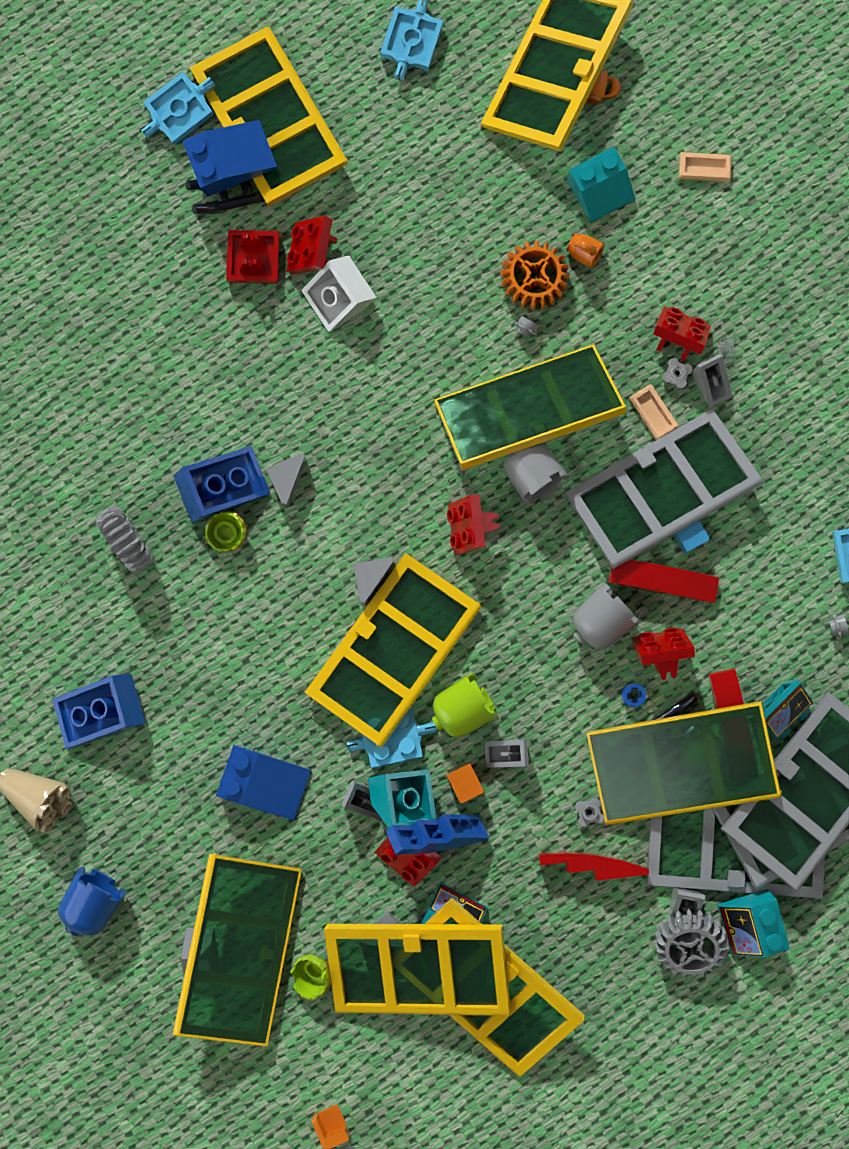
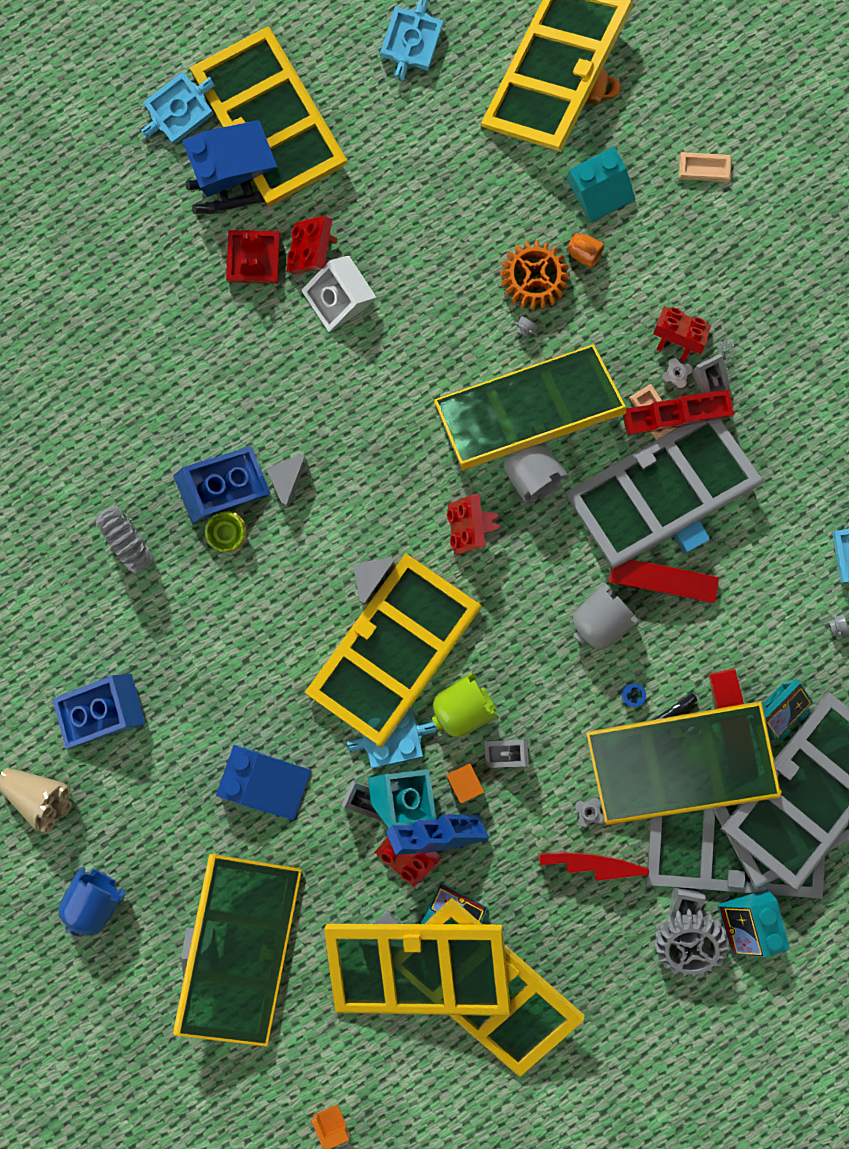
lime hair [290,954,331,1000] -> none
red plate [631,627,695,680] -> none
none -> red slope [623,390,734,436]

